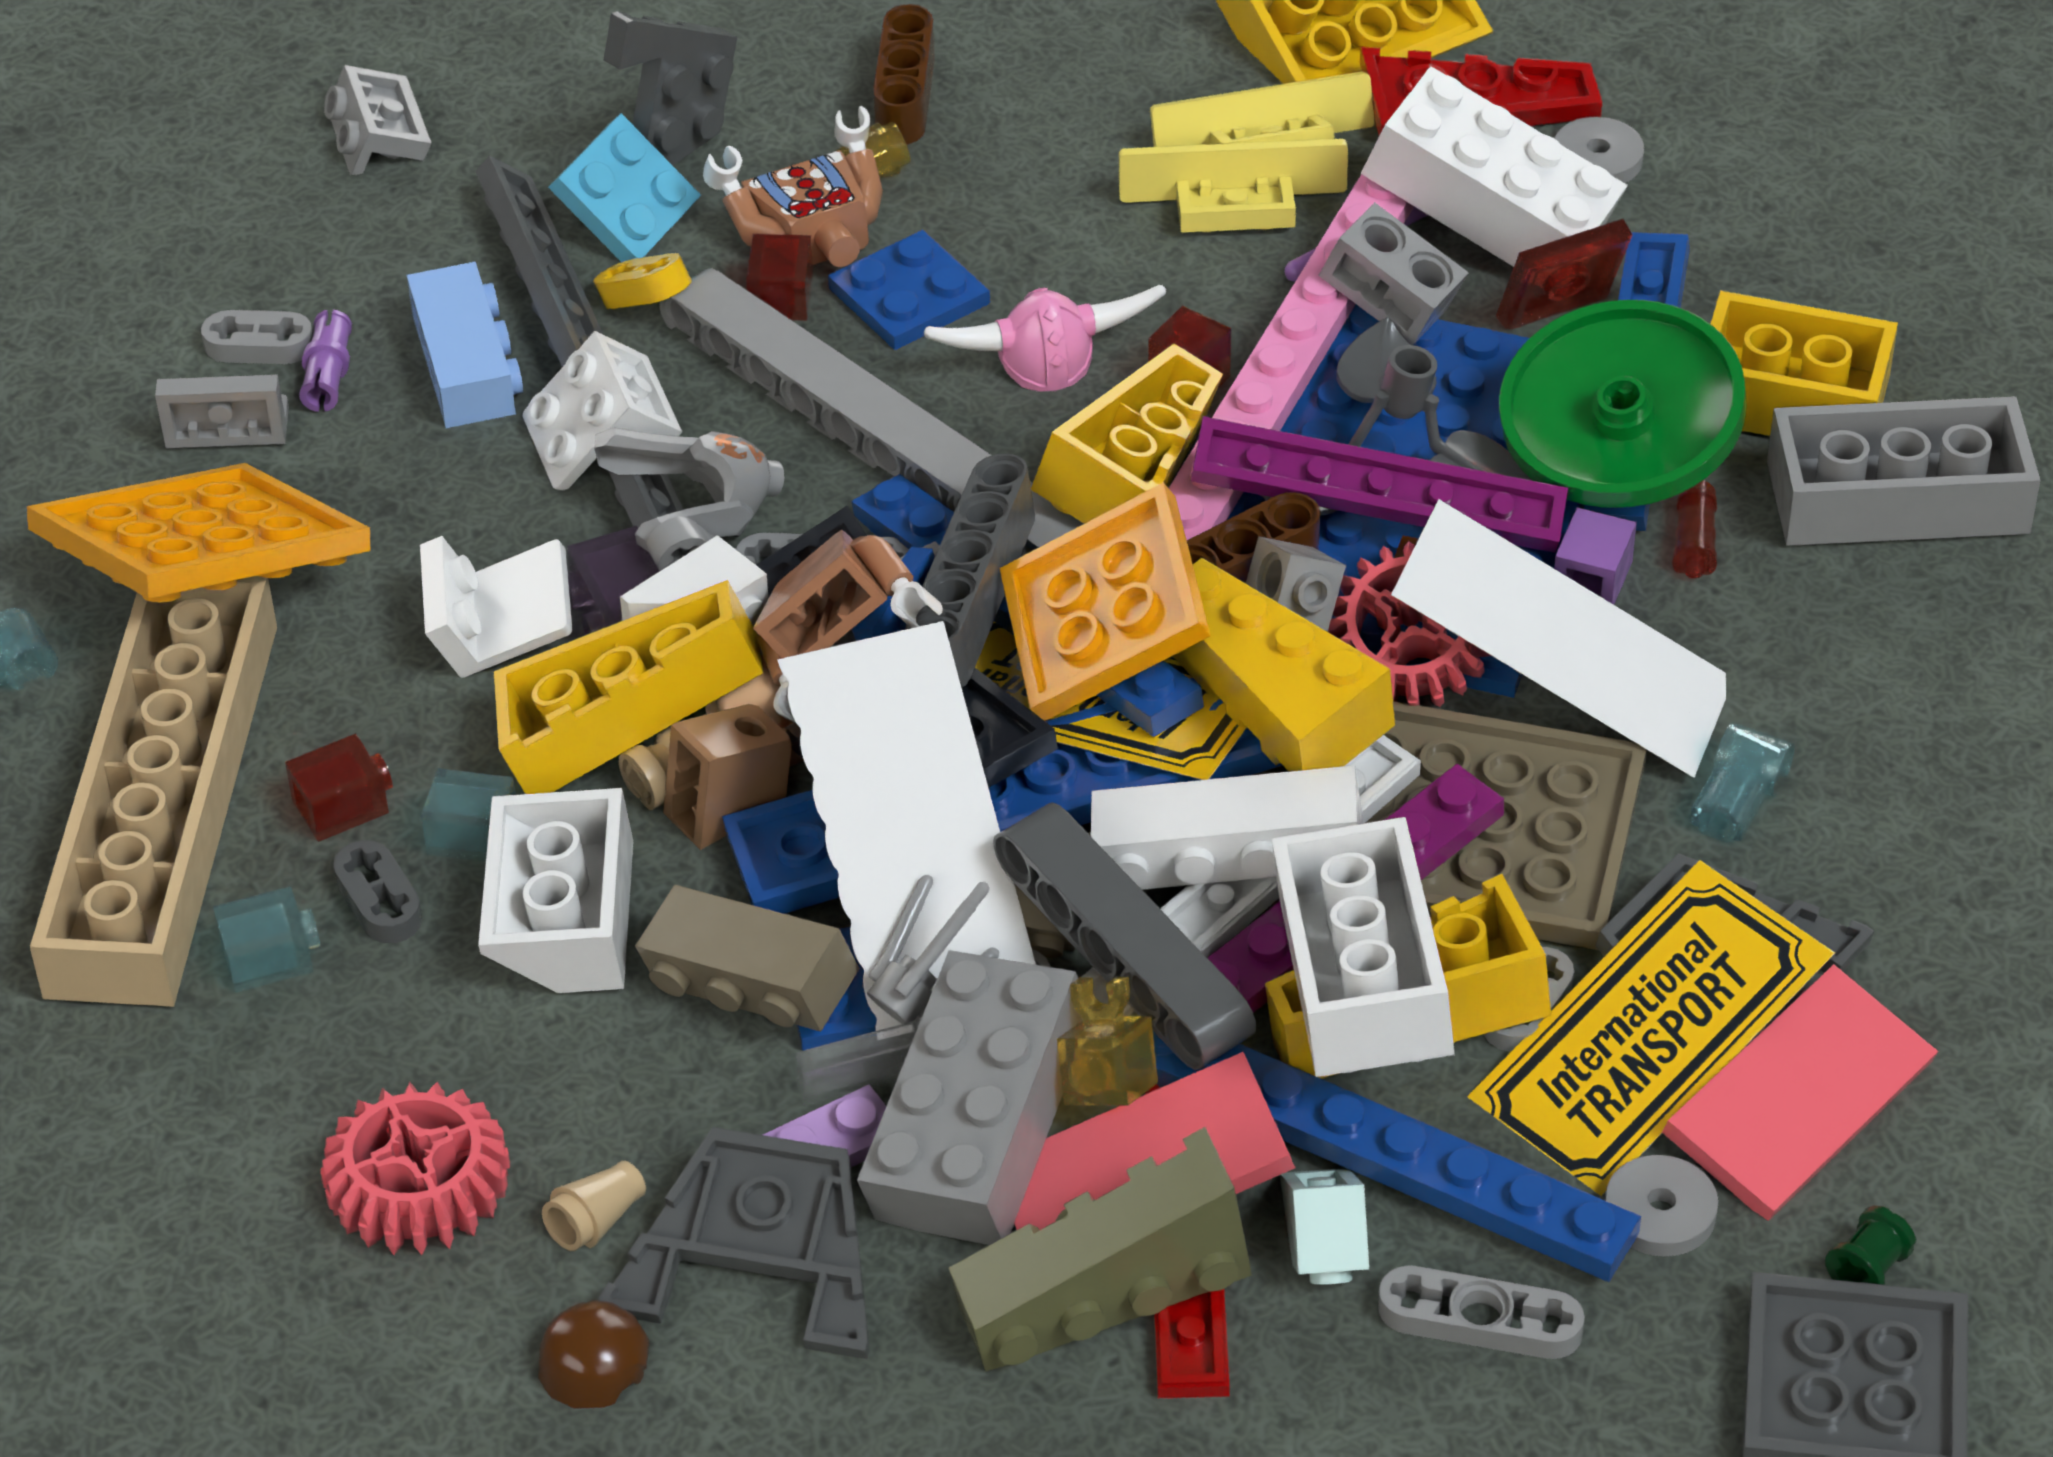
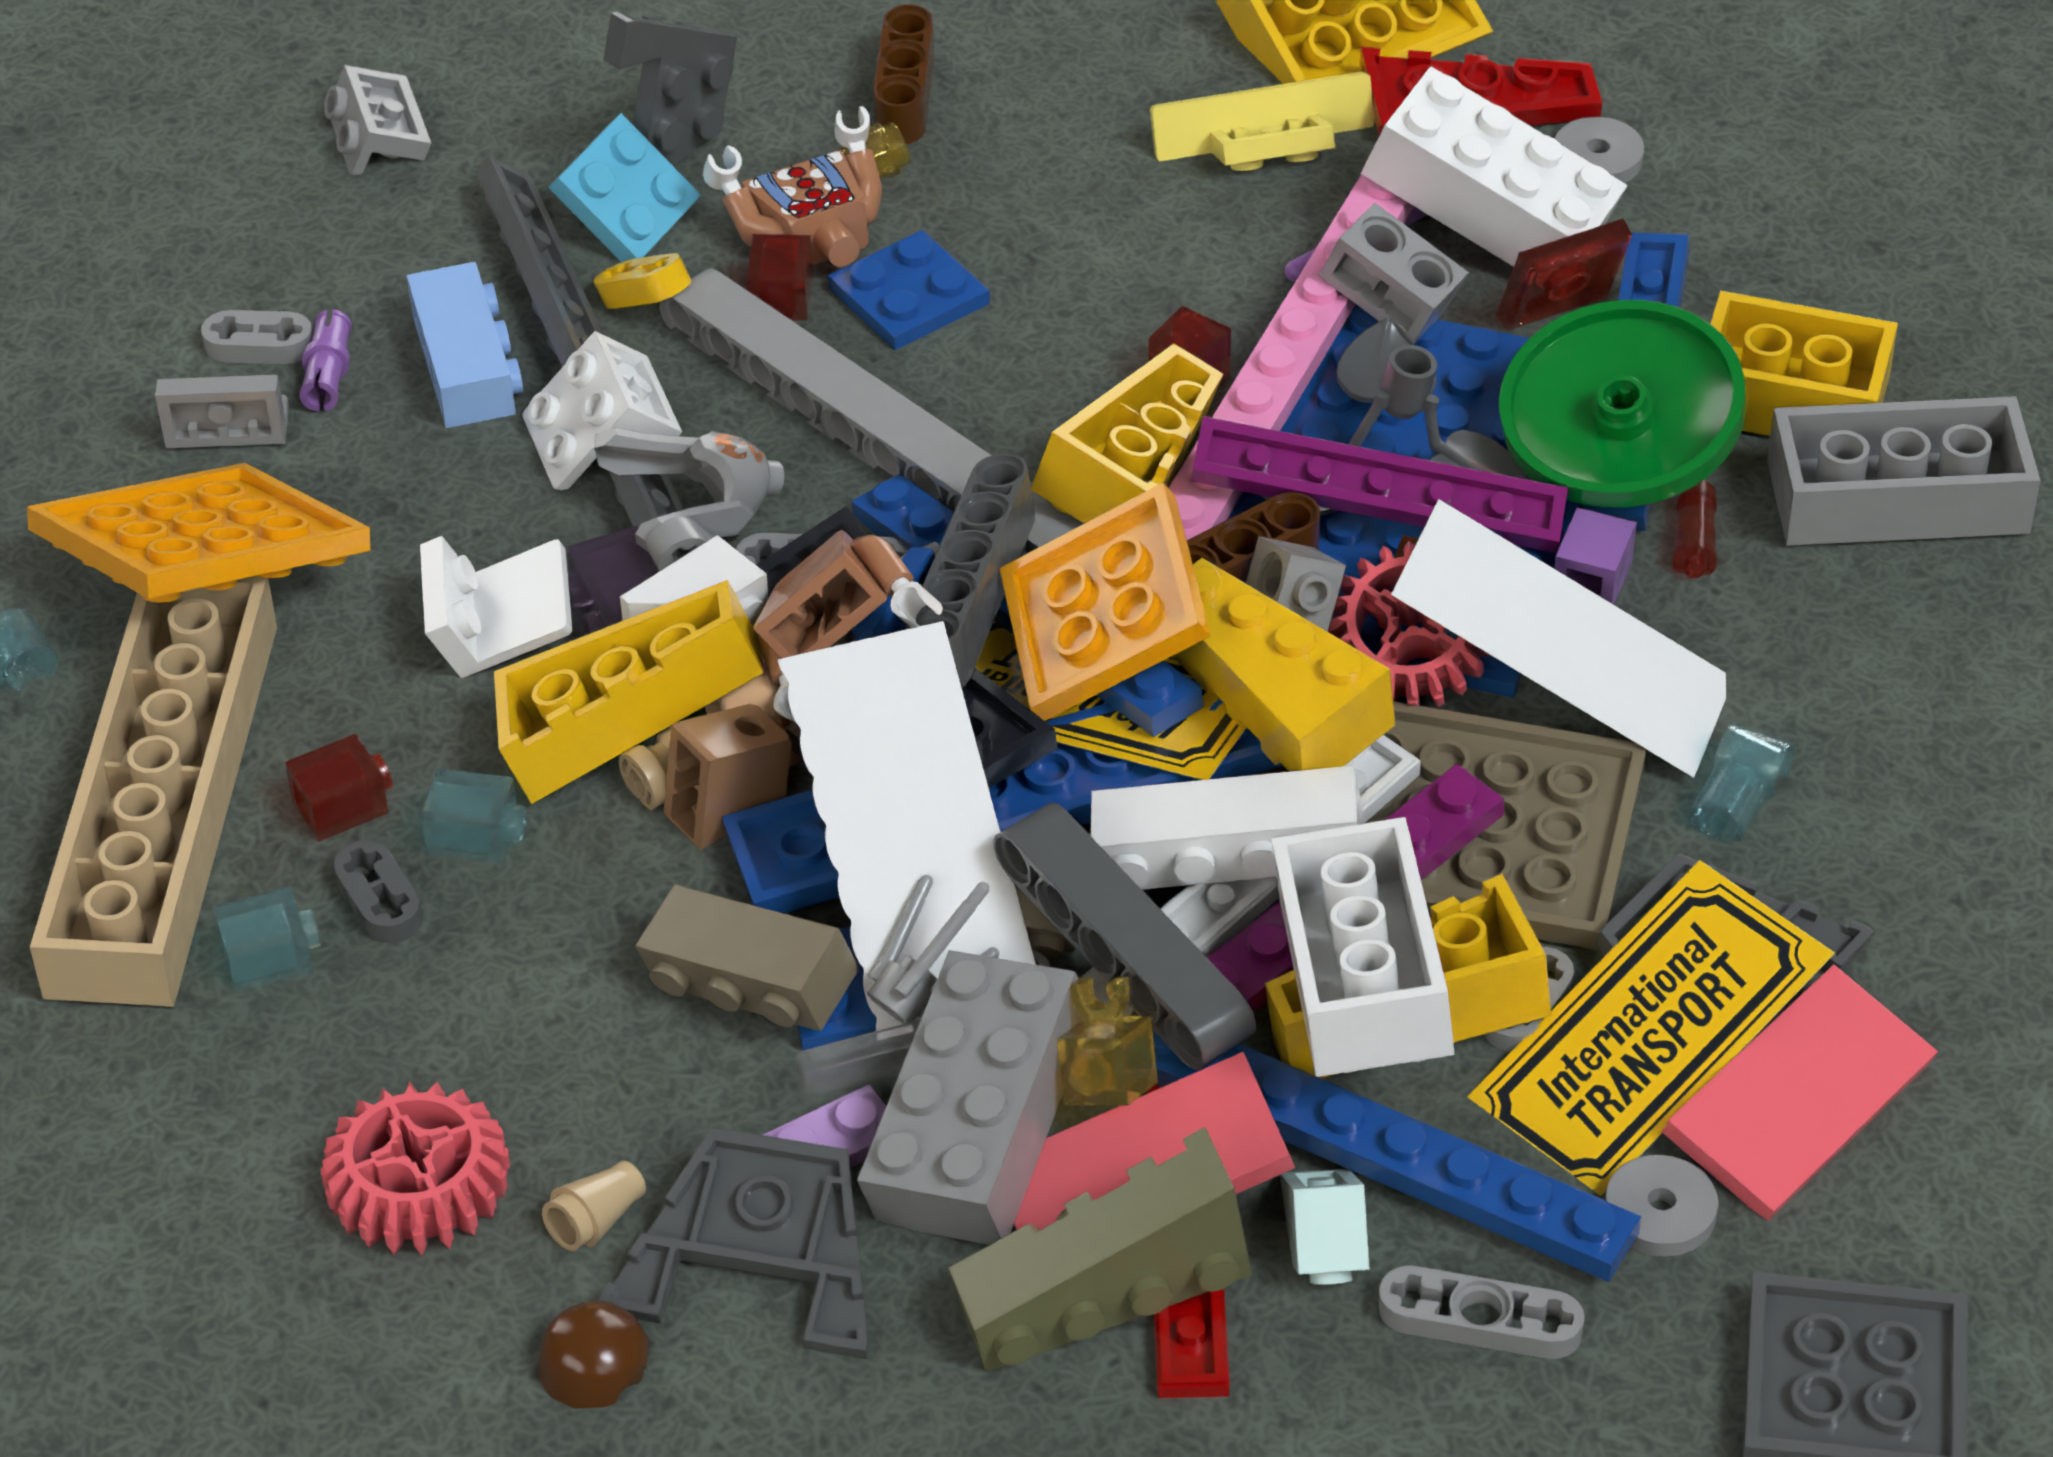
white slope [478,788,633,993] -> none
bright pink helmet [924,285,1166,391] -> none
light yellow bracket [1119,139,1348,233] -> none
dark green bush [1825,1205,1916,1285] -> none

